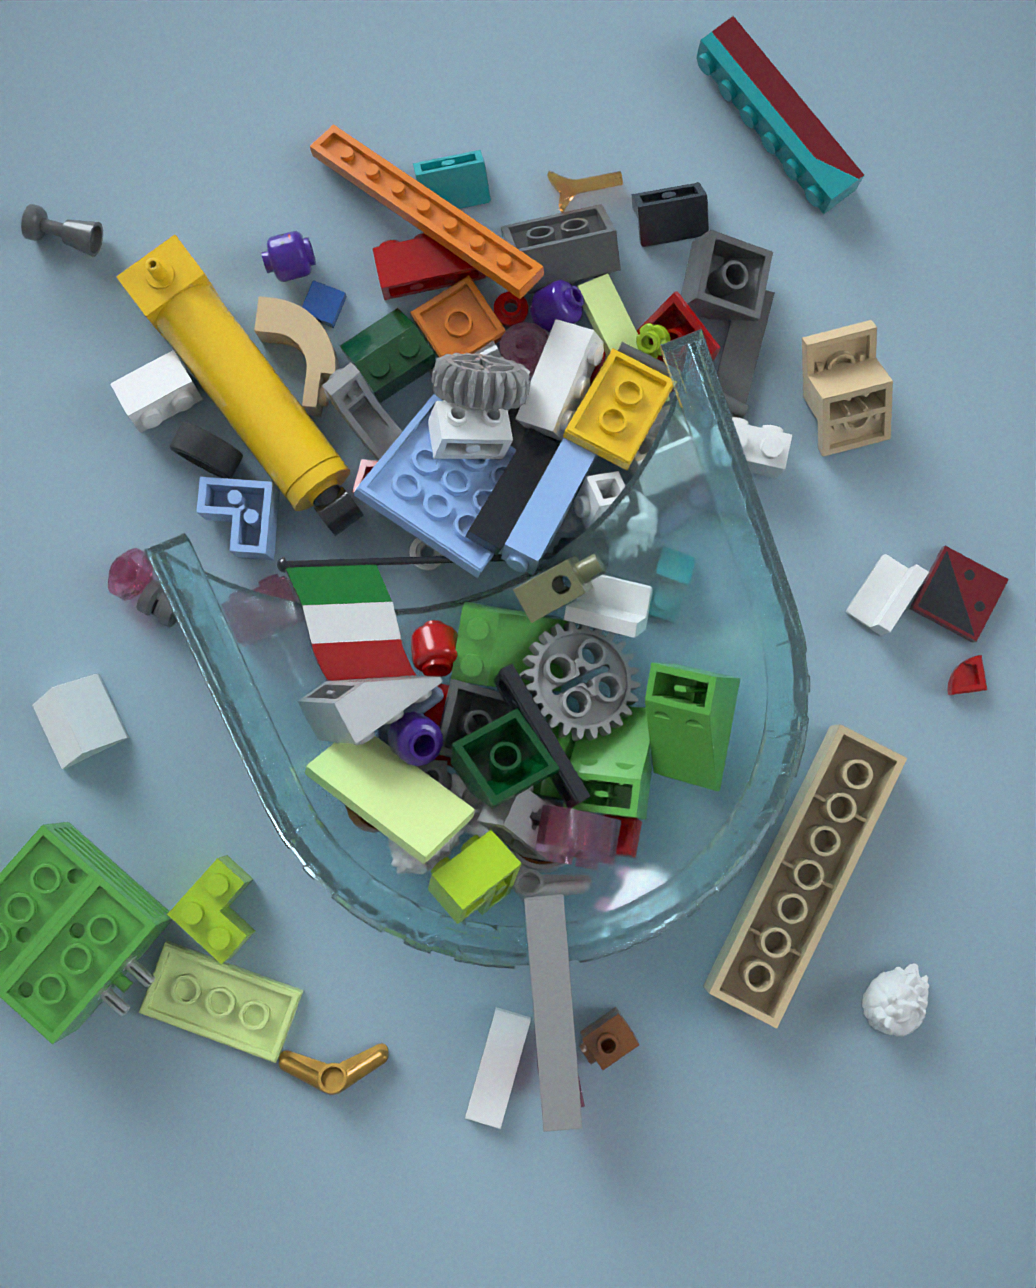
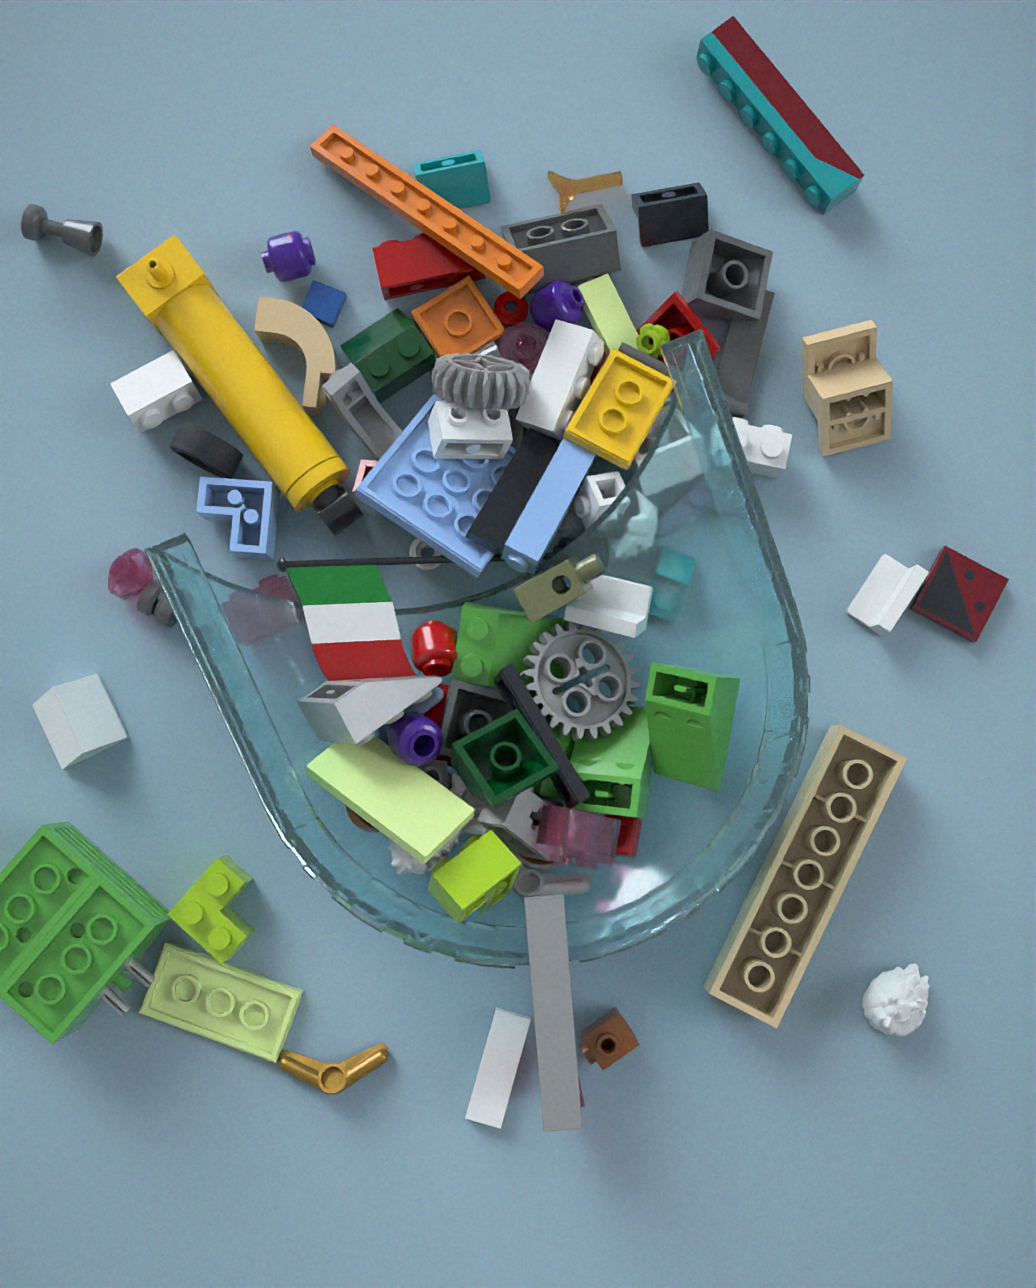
red tile [947,655,987,695] -> none

